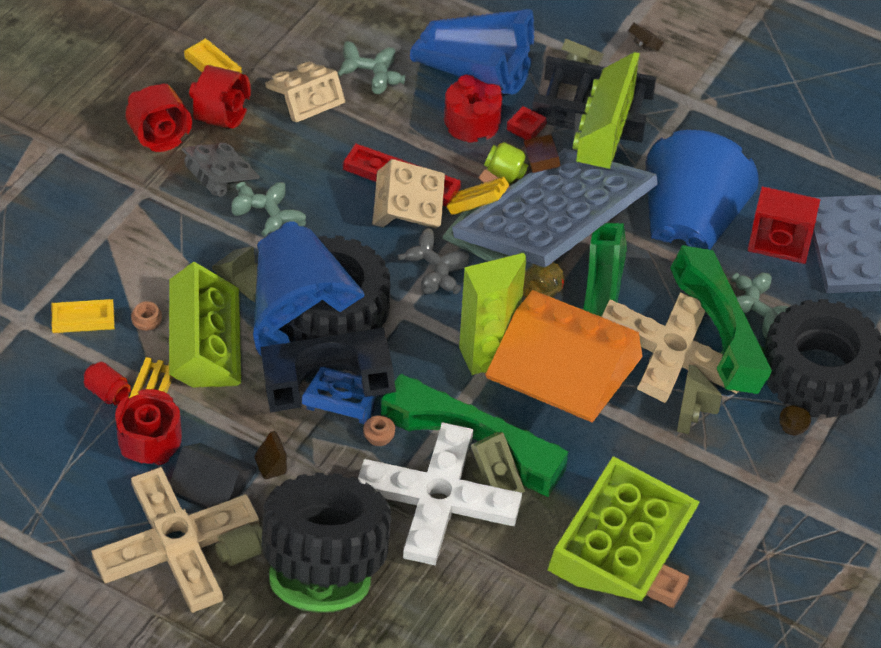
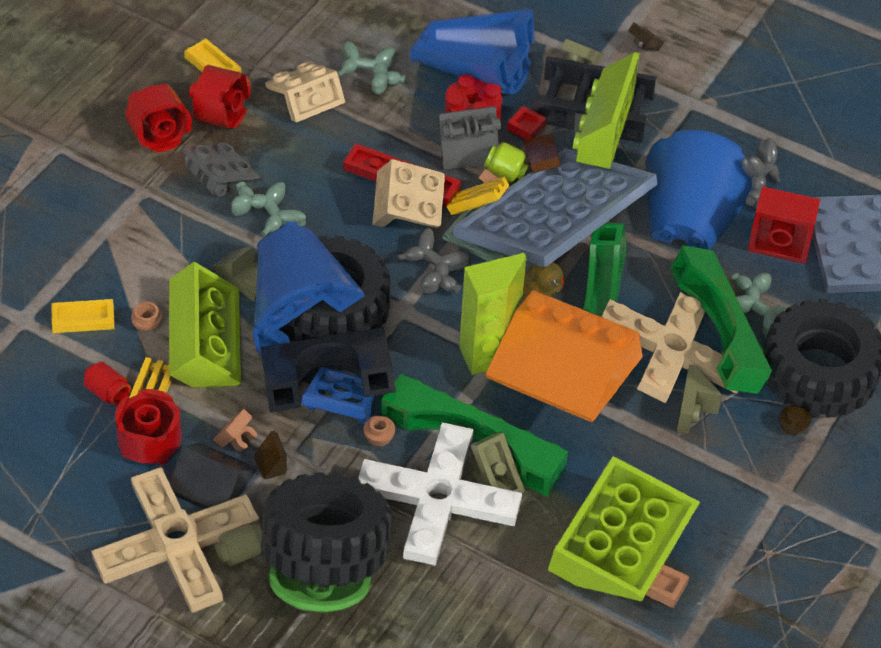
none -> nougat tile [213,409,257,452]
none -> dark grey hinge [439,106,501,170]
none -> dark grey piece [741,138,781,209]

